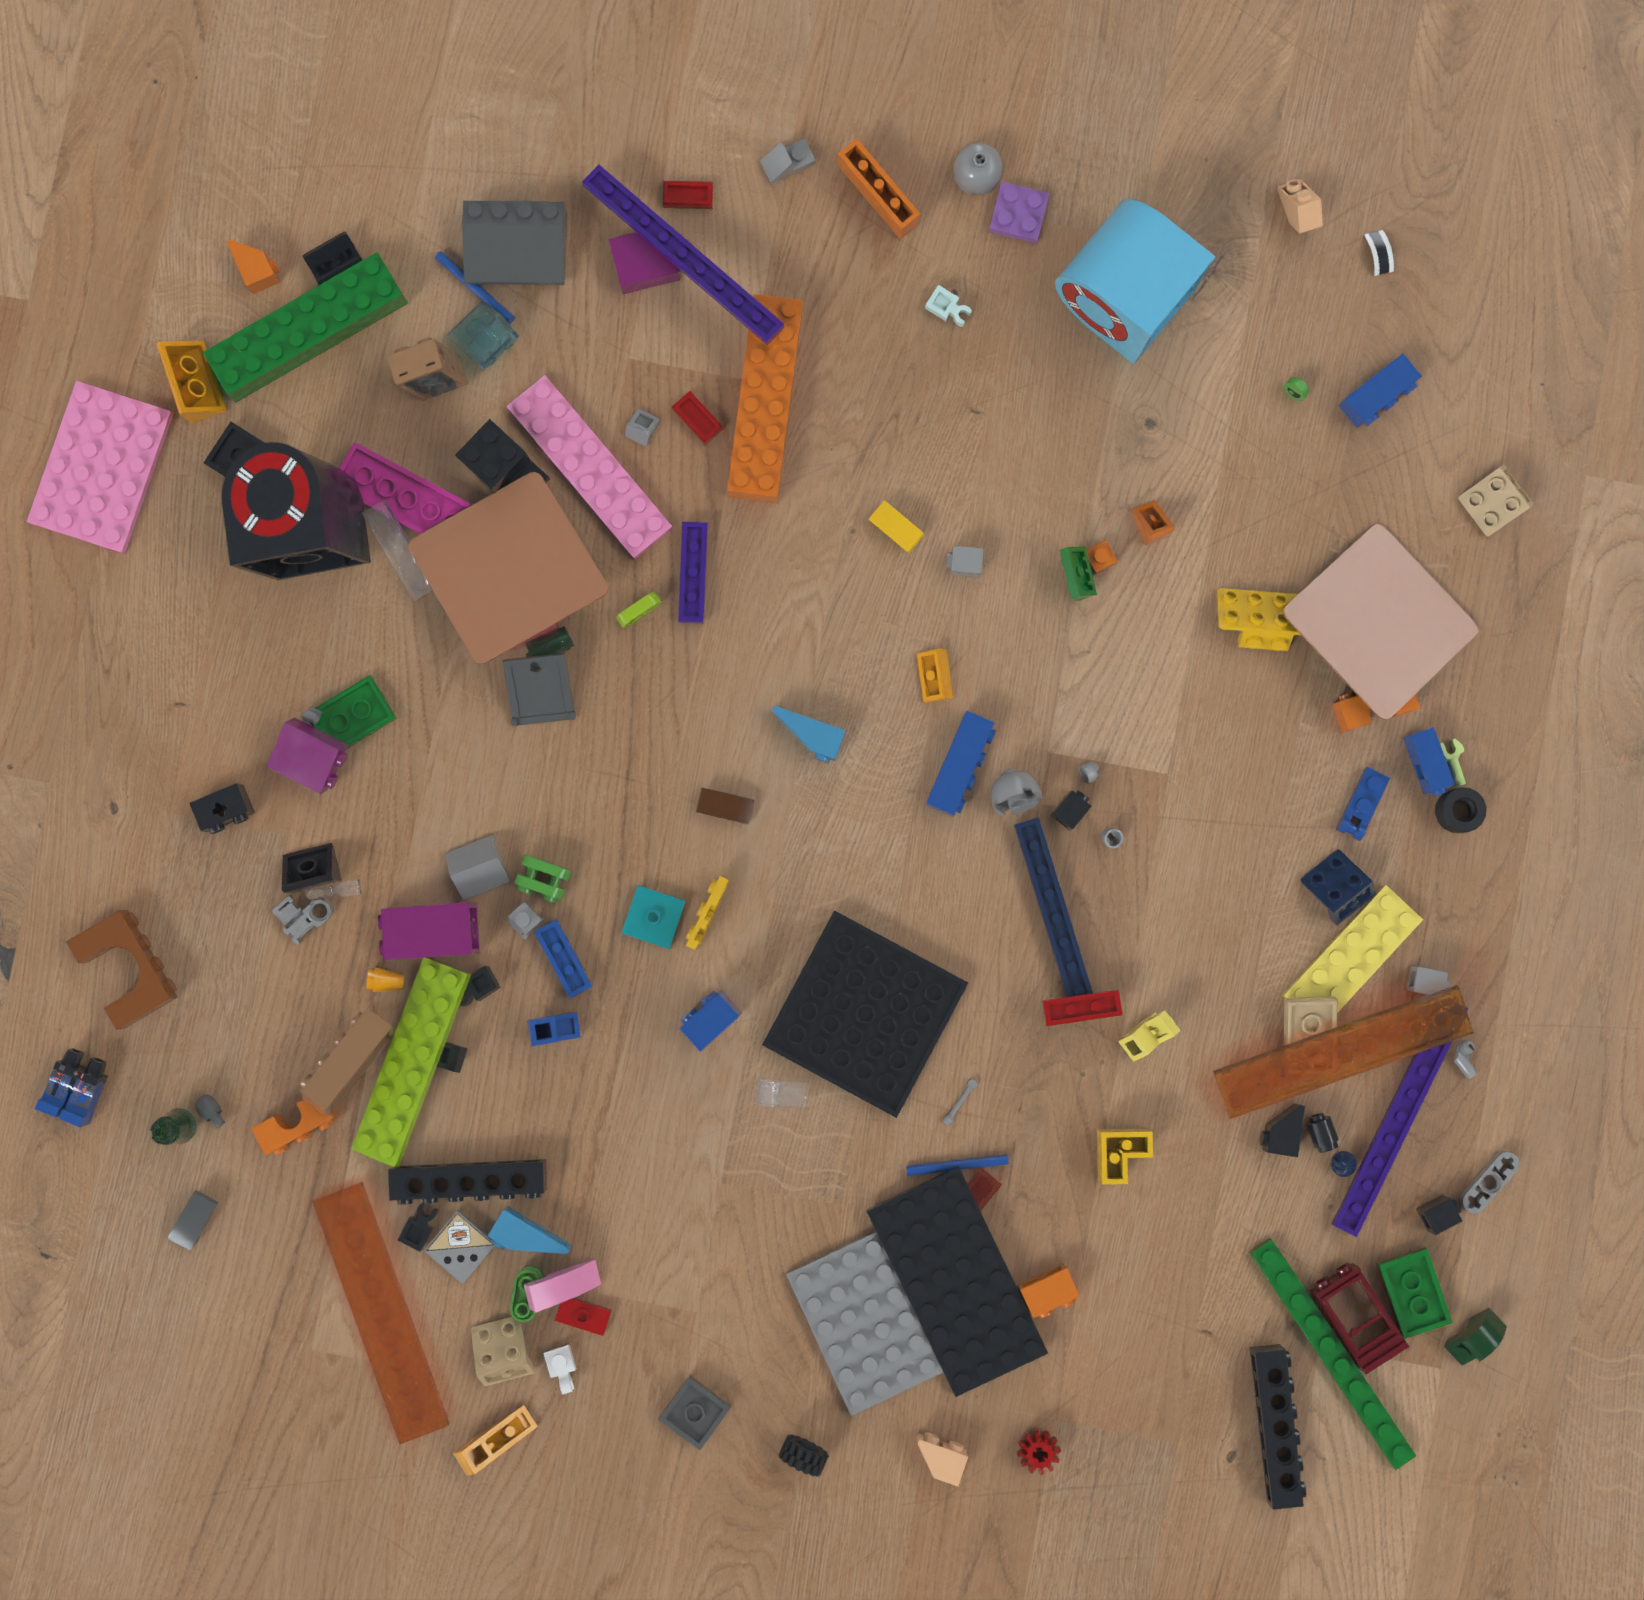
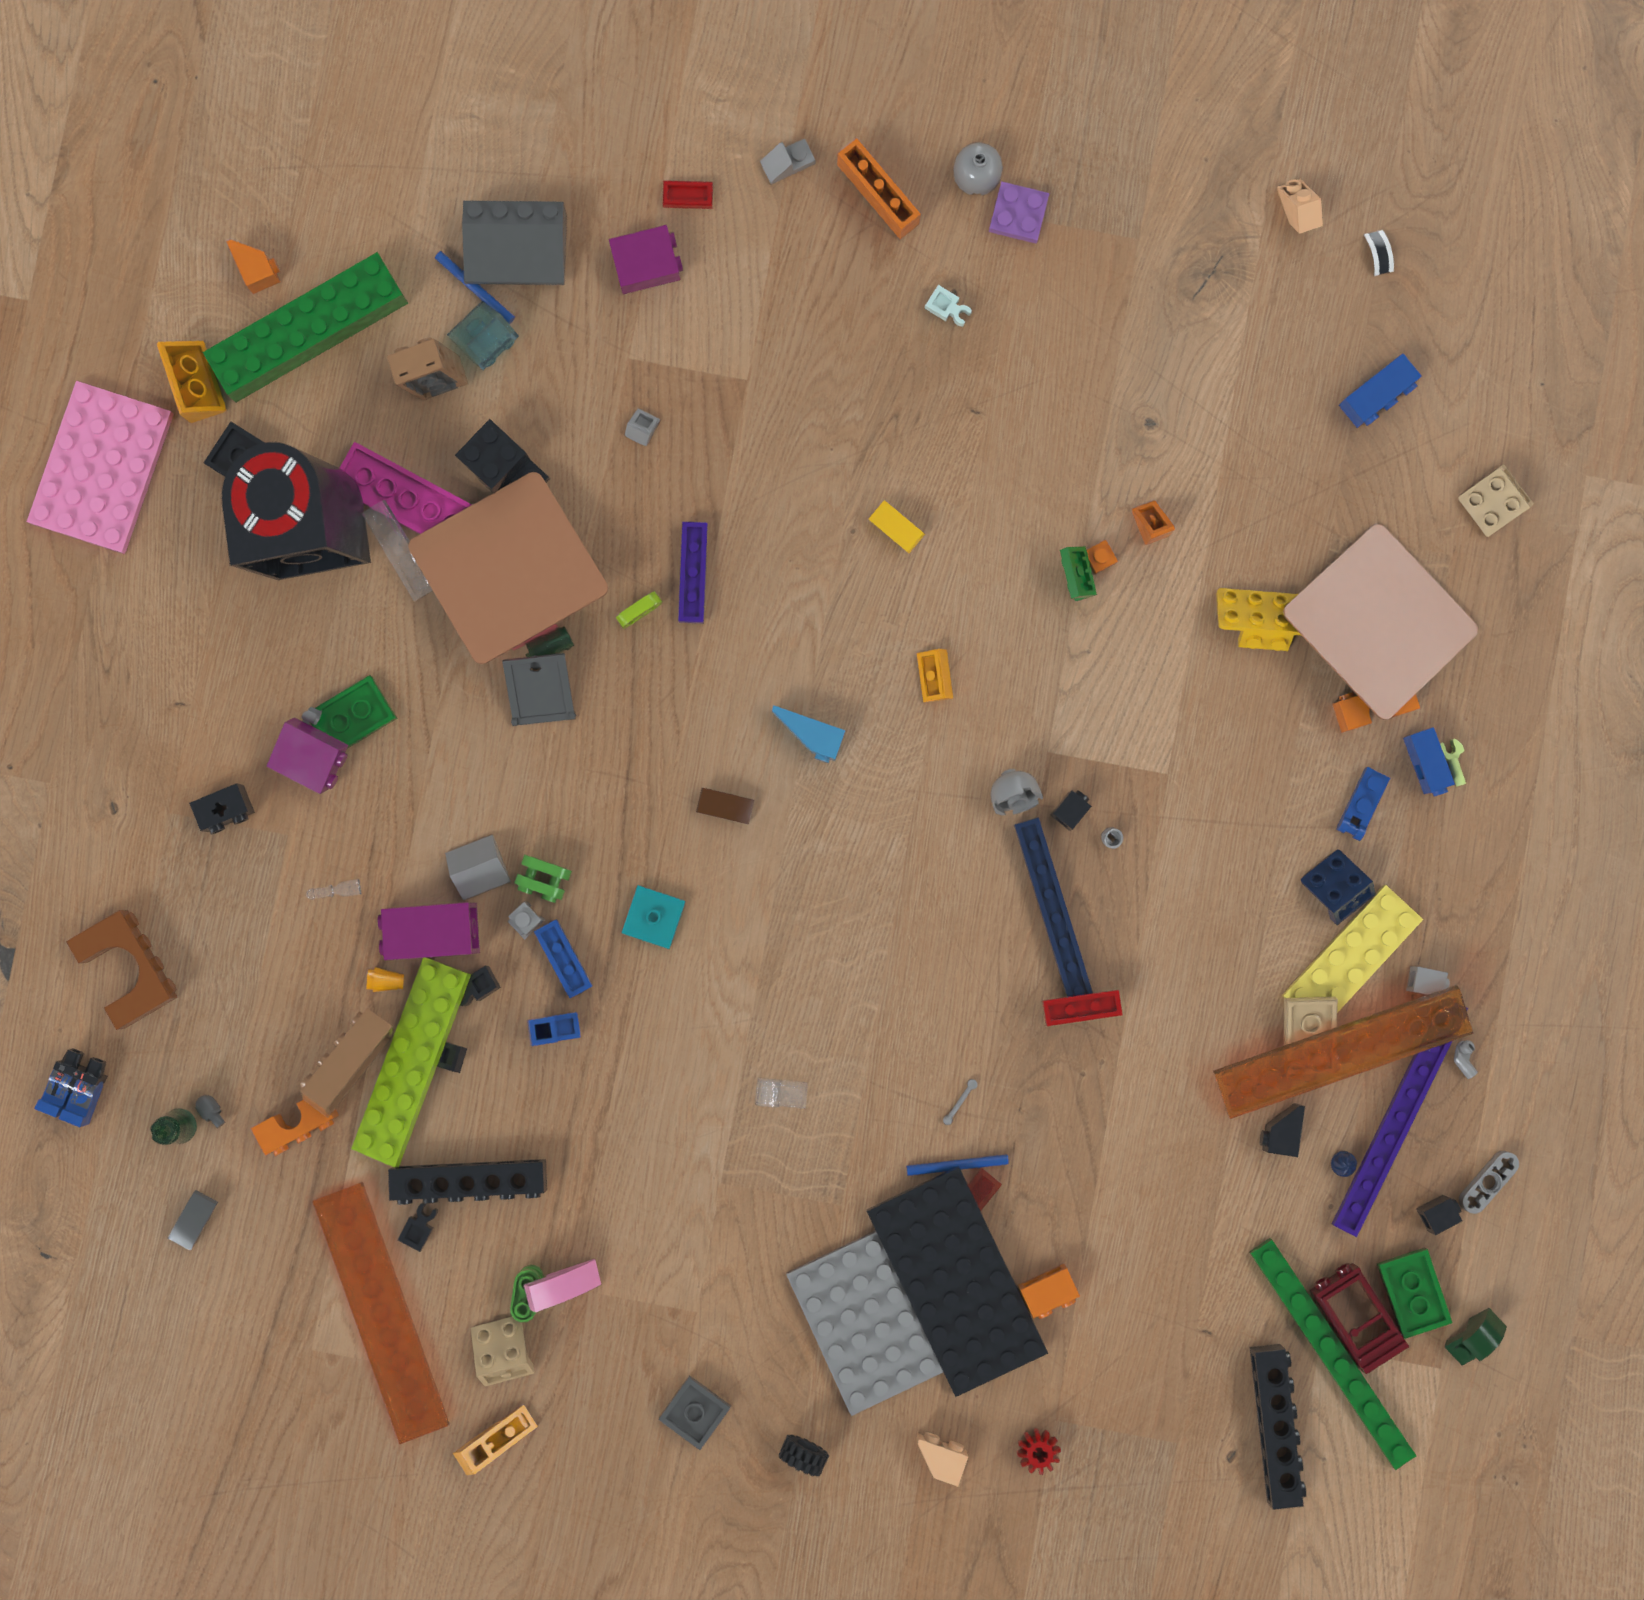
light grey piece [272,895,333,944] -> none
black slope [282,843,342,893] -> none
black bracket [303,232,362,285] -> none
tile [424,1210,495,1284] -> none
dark azure slope [488,1206,573,1254] -> none
bright pink plate [507,375,673,560] -> none
white plate [544,1344,577,1395] -> none
red plate [554,1298,612,1336] -> none
dark purple plate [582,164,784,345] -> none
red tile [671,391,724,445] -> none
blue brick [679,991,742,1052] -> none
yellow wing [686,876,730,950] -> none
orange brick [727,294,803,503] -> none
black plate [762,910,968,1118] -> none
blue brick [925,711,996,817] -> none
light grey brick [946,546,983,578] -> none
medium azure brick [1055,199,1215,364] -> none
light grey hinge [1078,762,1100,784] -> none
yellow brick [1097,1128,1153,1185] -> none
light yellow brick [1118,1010,1181,1062] -> none
bright green tile [1284,377,1310,401] -> none
black brick [1306,1113,1339,1153] -> none
black tyre [1435,787,1487,833] -> none

